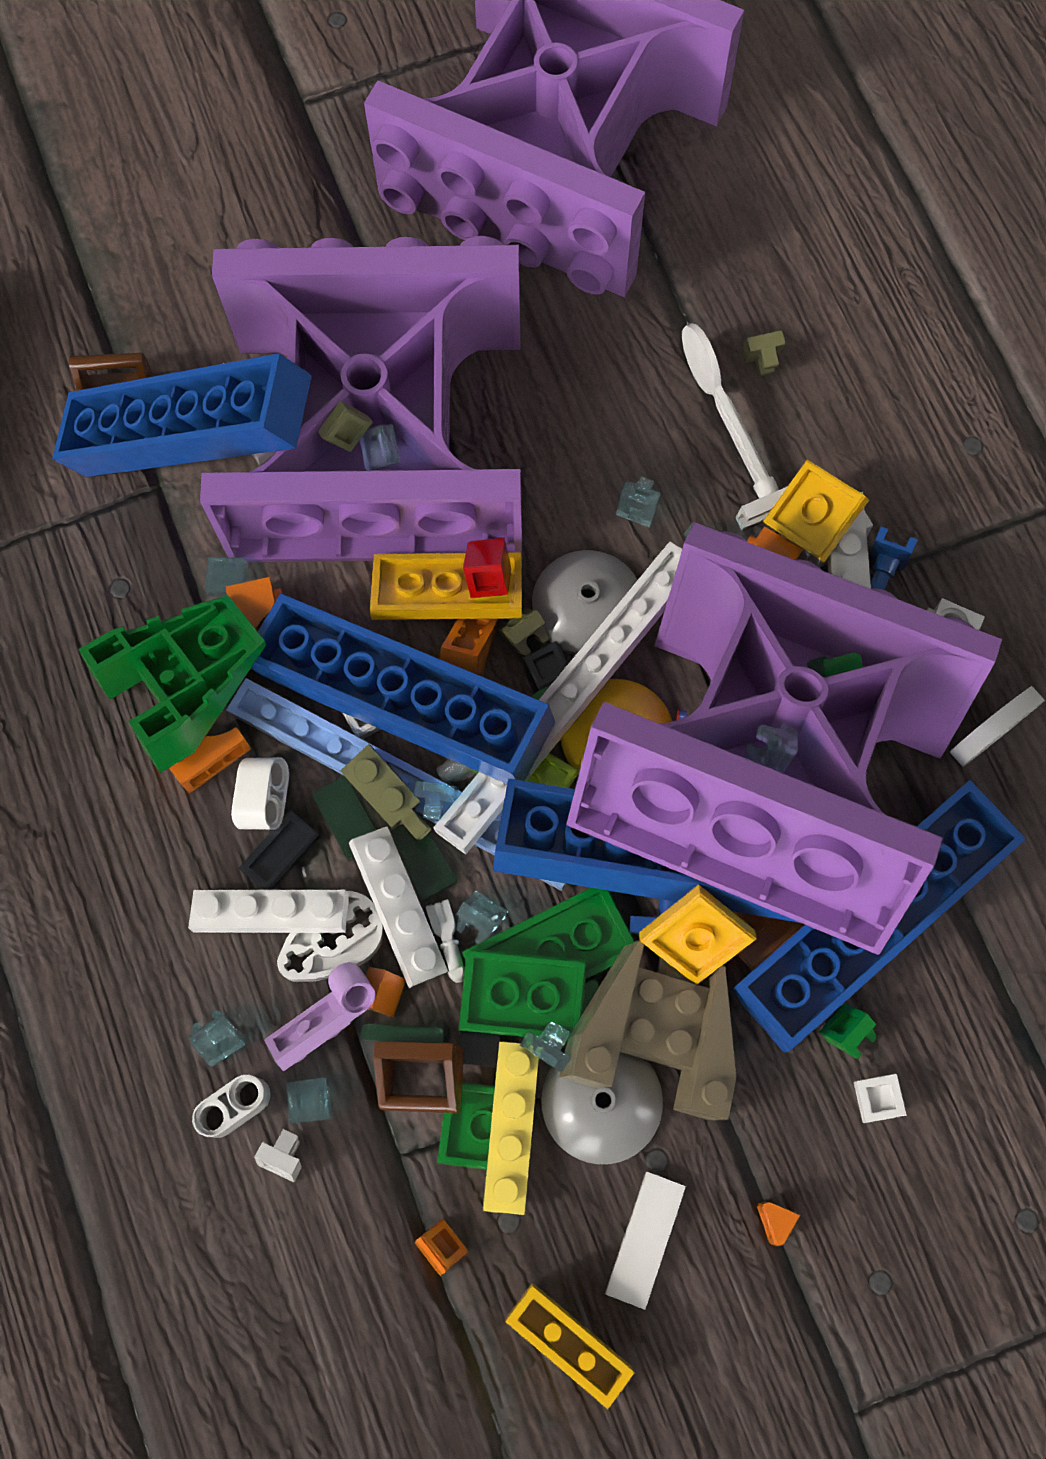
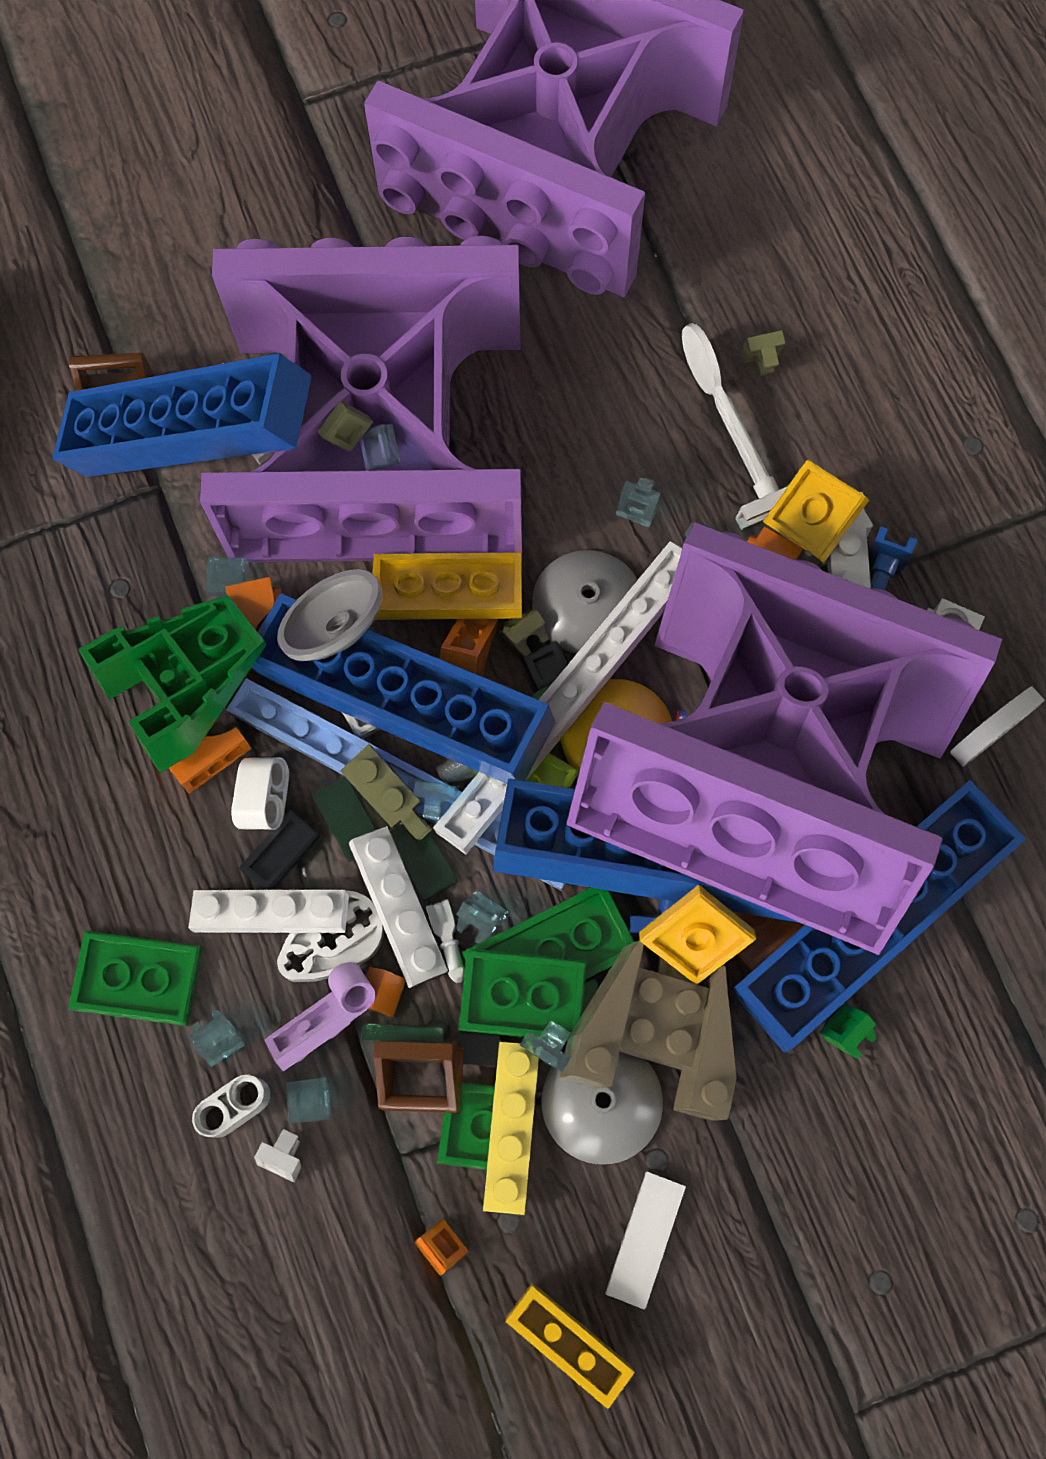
red panel [463,537,511,598] -> none
clear light blue tile [745,724,798,773] -> none
orange slope [757,1201,800,1246] -> none
green tile [807,652,863,677] -> none
white tile [854,1074,906,1123] -> none
none -> green tile [68,930,203,1026]
none -> light grey dish [278,569,383,661]

